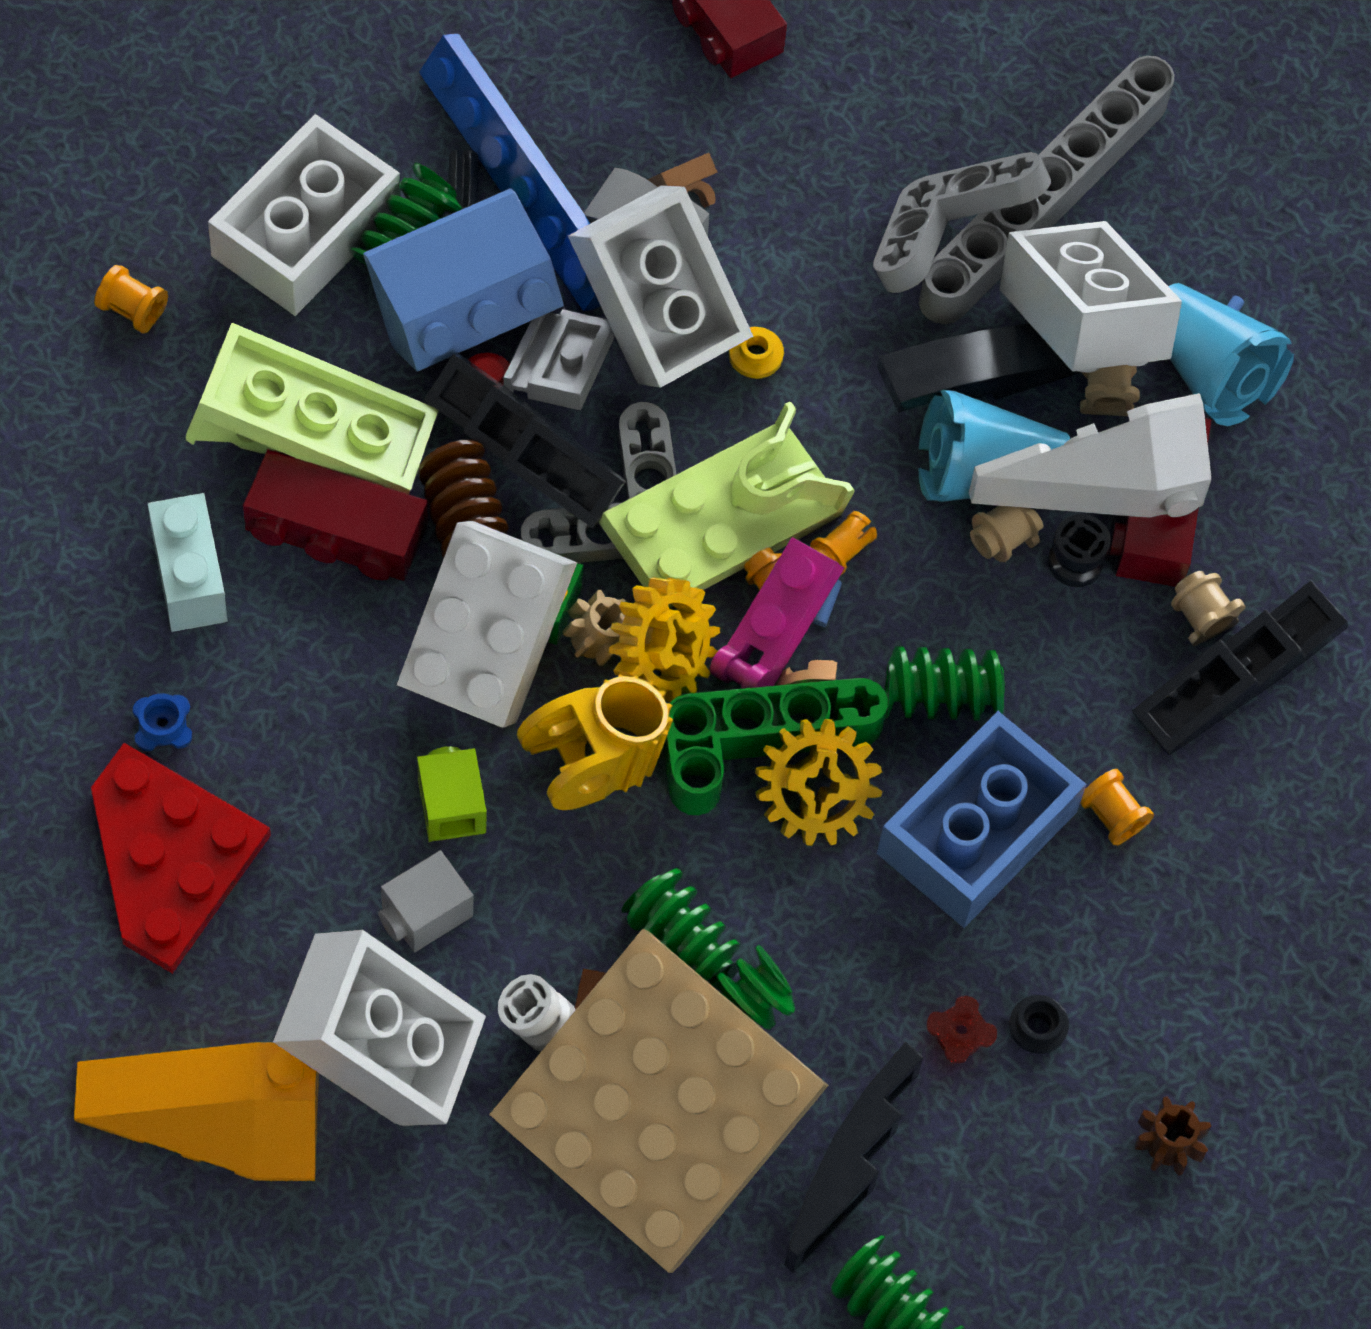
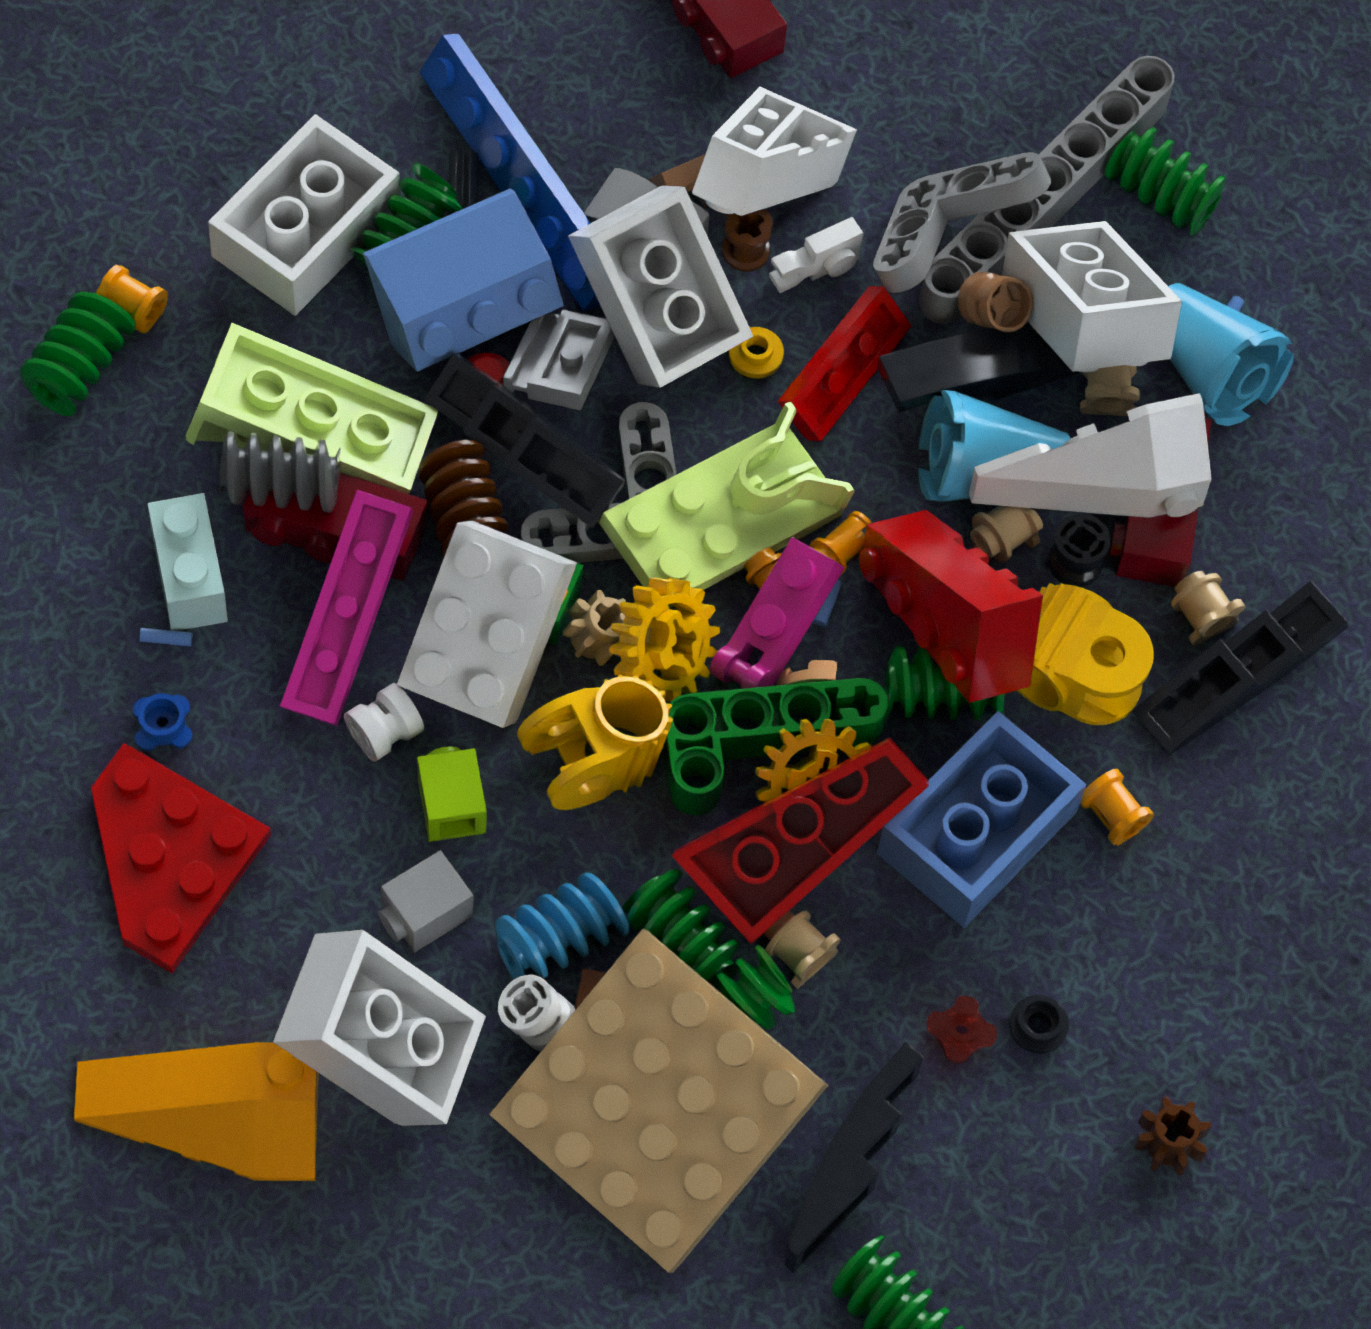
none -> green piece [19,291,136,416]
none -> medium blue piece [140,627,193,647]
none -> dark grey piece [220,431,341,513]
none -> dark pink plate [280,490,414,727]
none -> white wheel [344,683,424,762]
none -> dark azure piece [495,872,629,979]
none -> red wedge [671,738,929,944]
none -> white wedge [692,87,857,216]
none -> reddish brown bush [722,209,773,271]
none -> tan brick [765,910,841,989]
none -> white plate [769,217,863,293]
none -> red plate [777,286,912,441]
none -> red wedge [859,510,1043,703]
none -> medium nougat wheel [958,271,1033,332]
none -> yellow piece [1017,583,1154,725]
none -> green piece [1104,127,1226,237]

